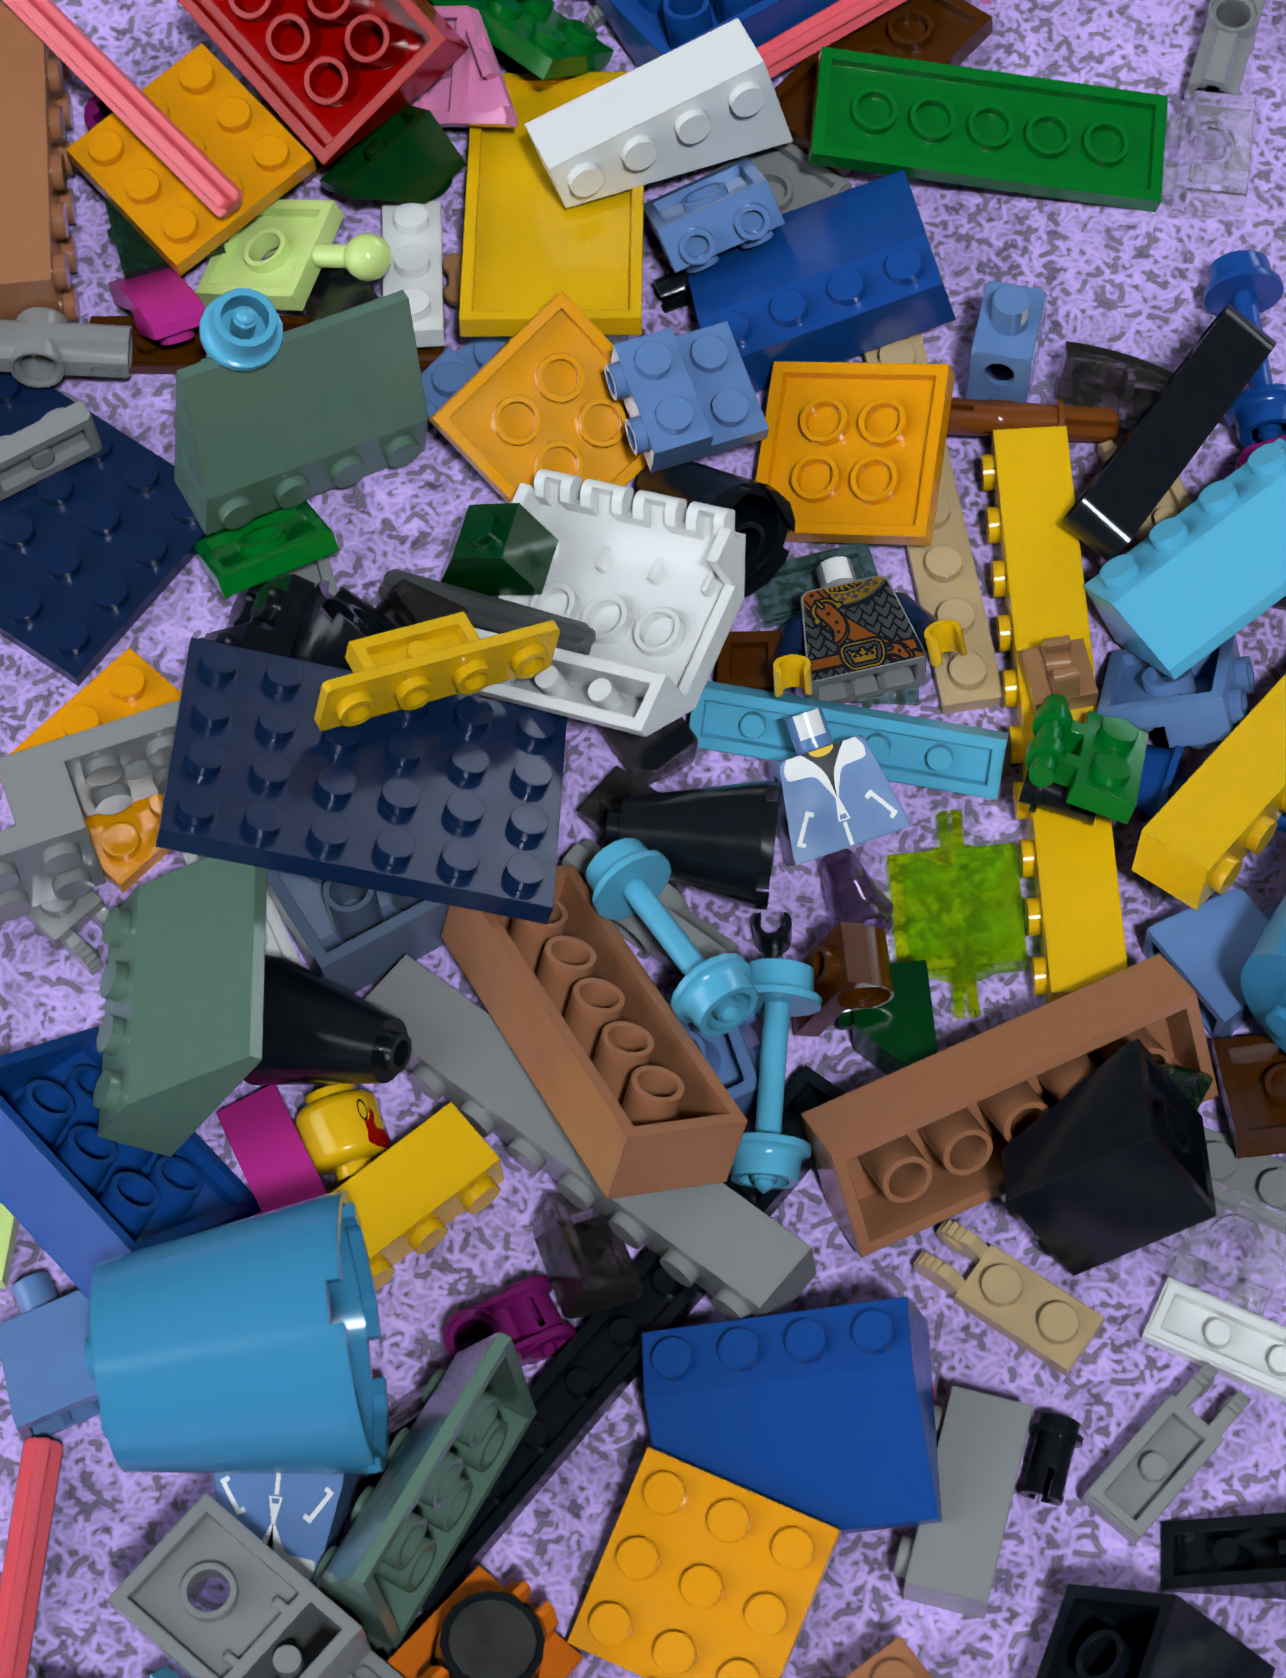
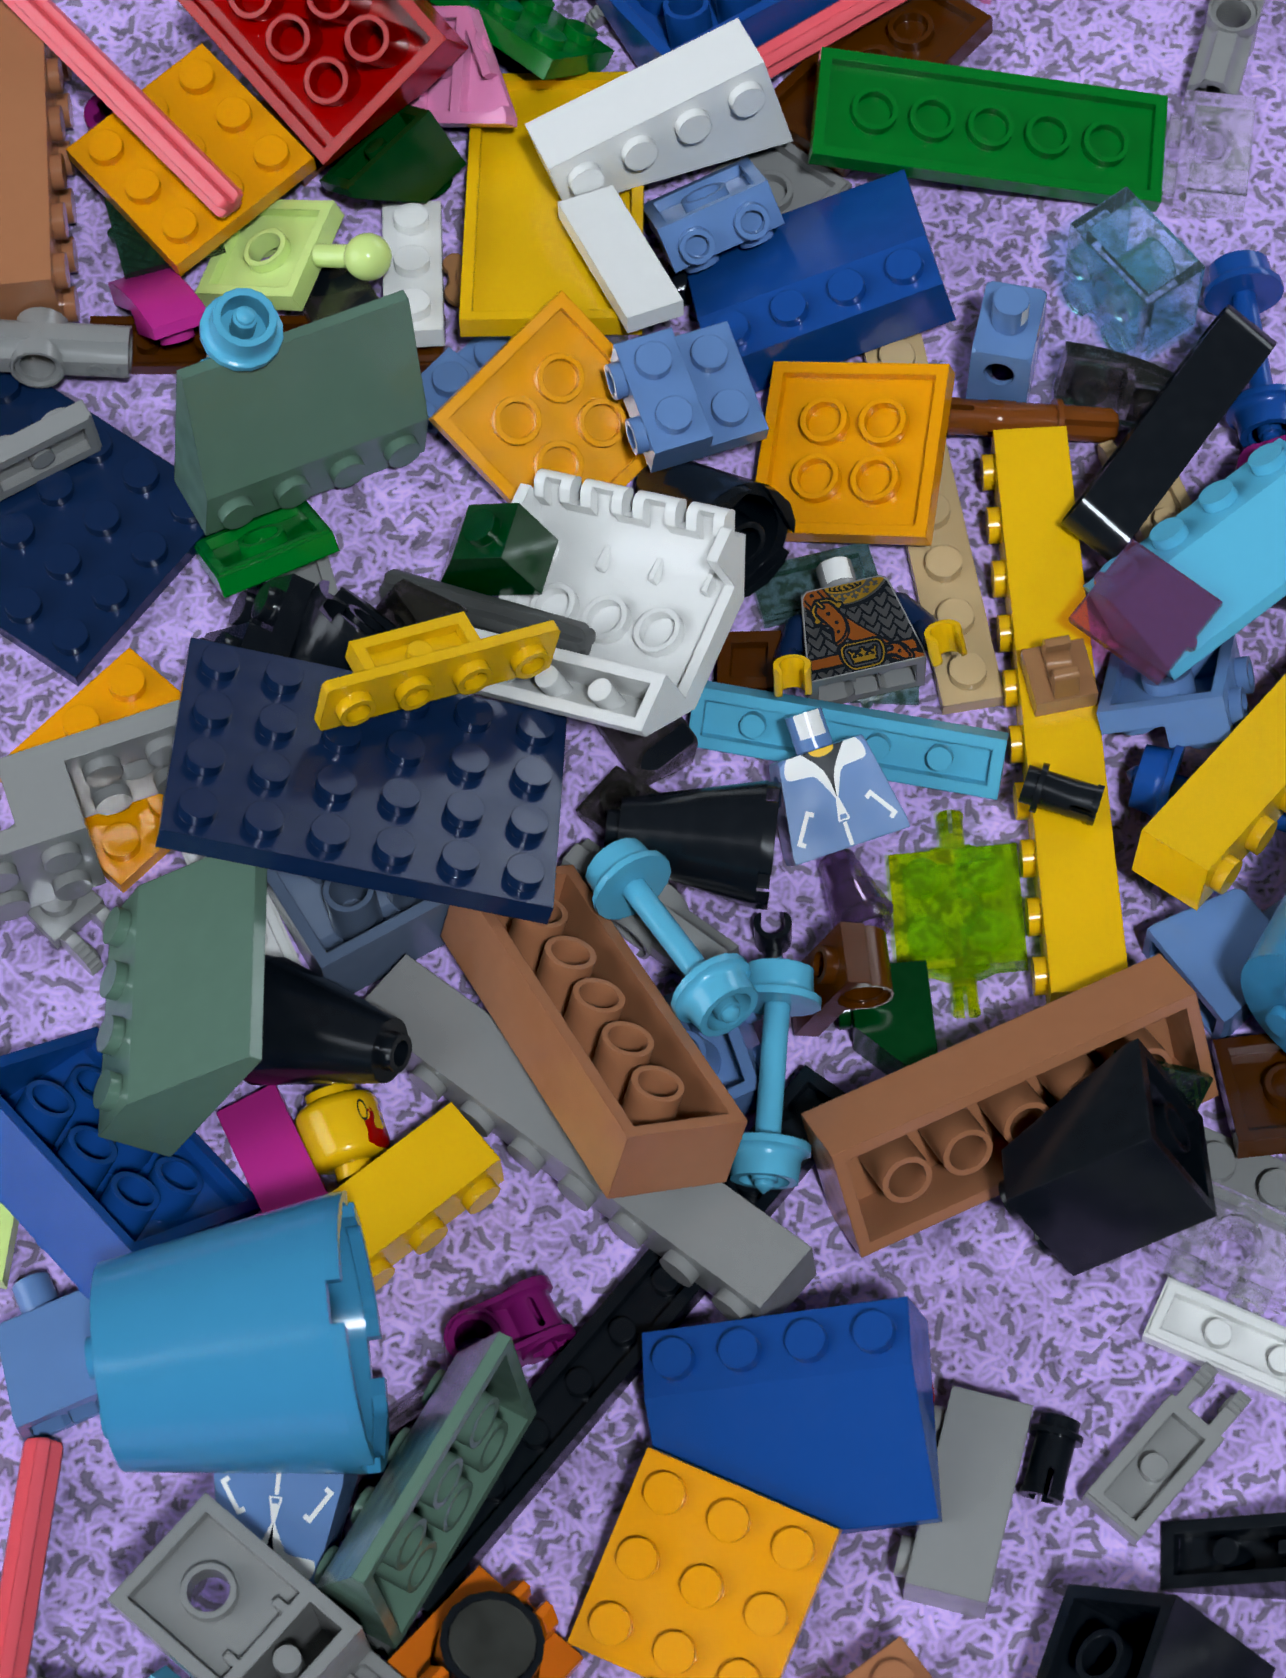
clear smoke slope [532,1192,644,1319] -> none
tan hinge [912,1219,1105,1377] -> none
green plate [1025,694,1149,824] -> none
none -> white tile [557,185,684,333]
none -> clear light blue brick [1062,186,1205,368]
none -> piece [1069,538,1223,686]

